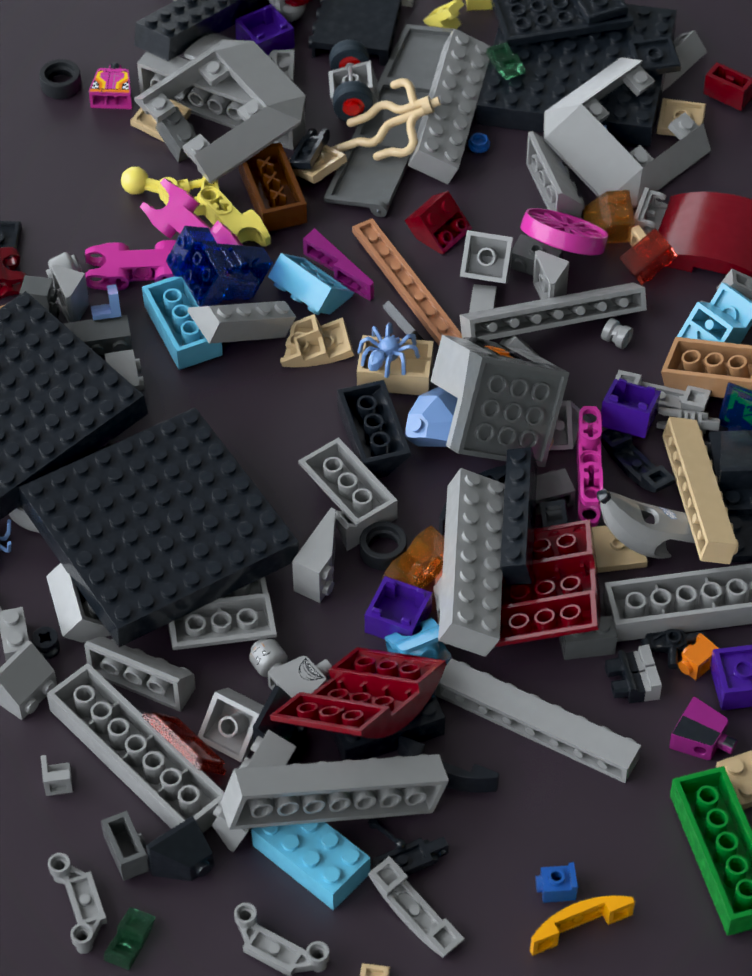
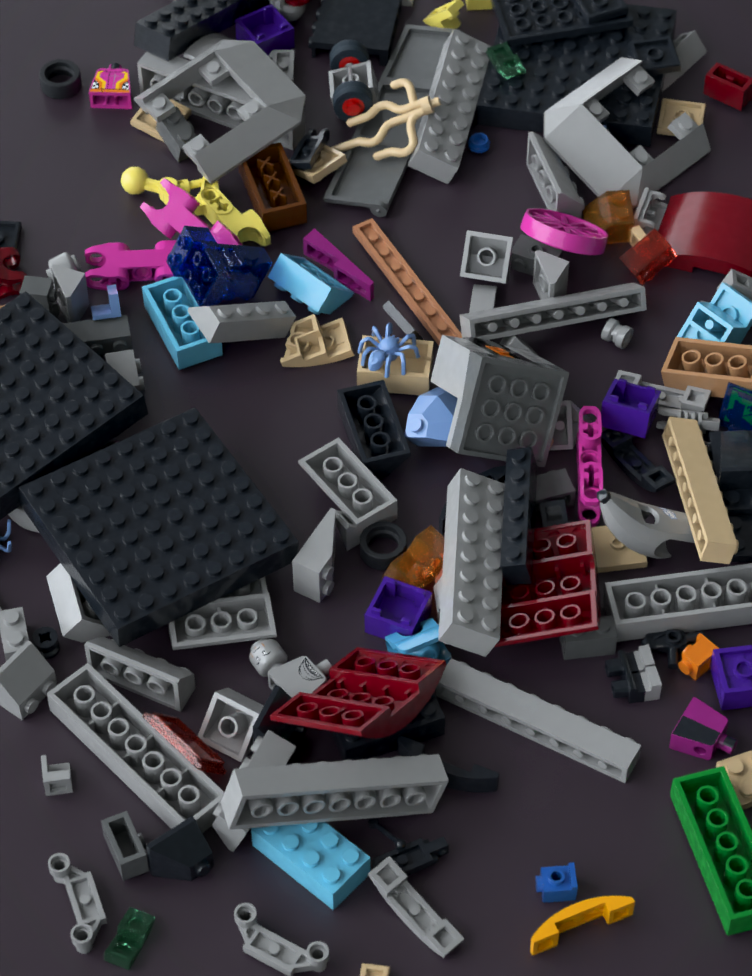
dark red slope [404,191,472,254] -> none

